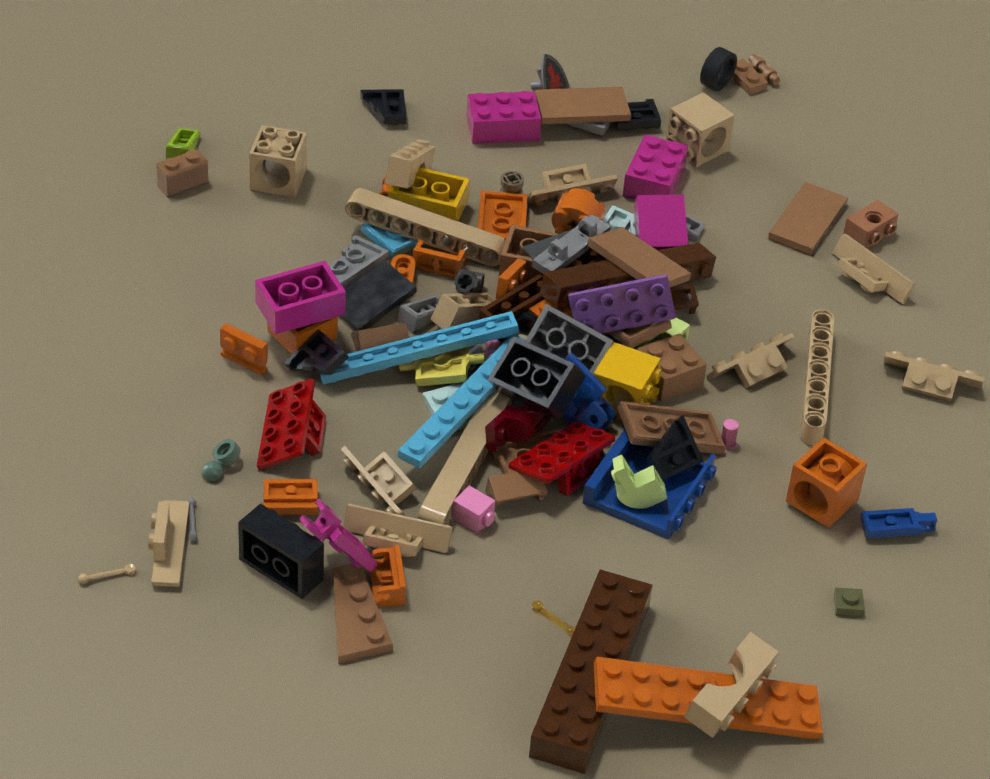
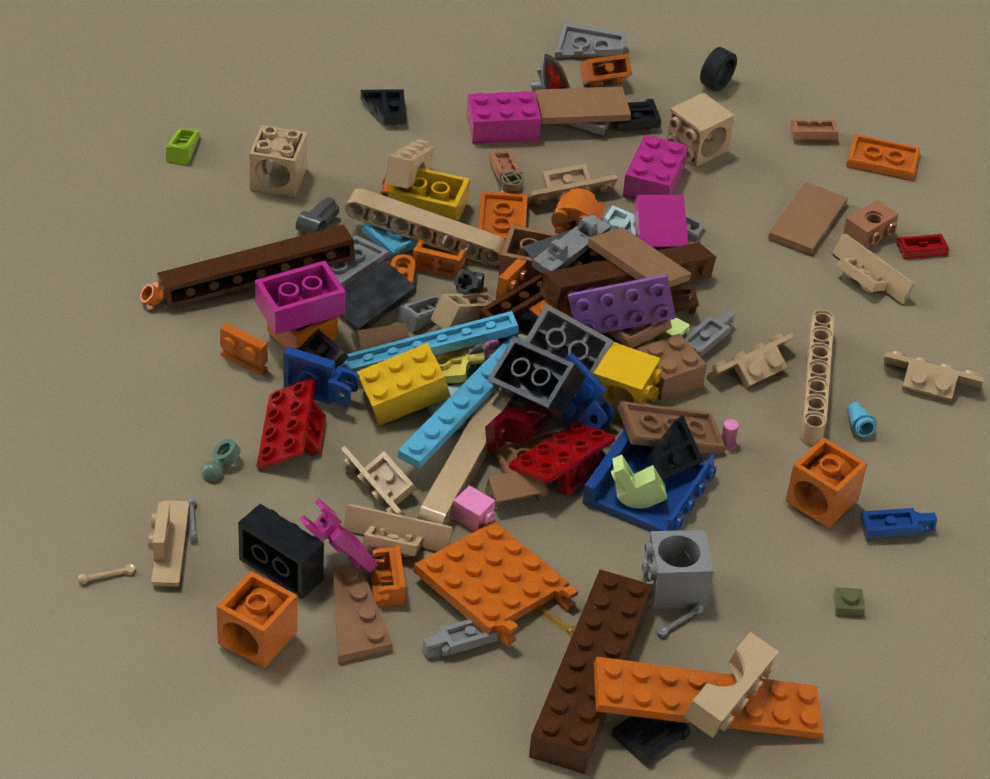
medium nougat brick [157,149,209,197] -> none
orange plate [263,479,318,515] -> none
medium nougat plate [732,54,780,95] -> none
none -> orange plate [140,282,164,310]
none -> reddish brown brick [157,225,355,309]
none -> orange brick [217,571,297,669]
none -> blue plate [283,347,360,405]
none -> dark grey piece [295,197,339,234]
none -> yellow brick [357,343,451,426]
none -> orange plate [413,521,578,646]
none -> light grey hinge [422,619,500,658]
none -> nougat plate [489,151,523,182]
none -> light grey wing [555,23,627,59]
none -> orange brick [579,53,632,88]
none -> black plate [612,716,691,765]
none -> light grey brick [642,530,714,610]
none -> light grey hinge [657,604,703,639]
none -> light grey hinge [684,310,735,357]
none -> nougat plate [790,119,839,140]
none -> orange tile [846,134,921,181]
none -> medium azure cone [847,402,876,437]
none -> red tile [896,234,949,259]

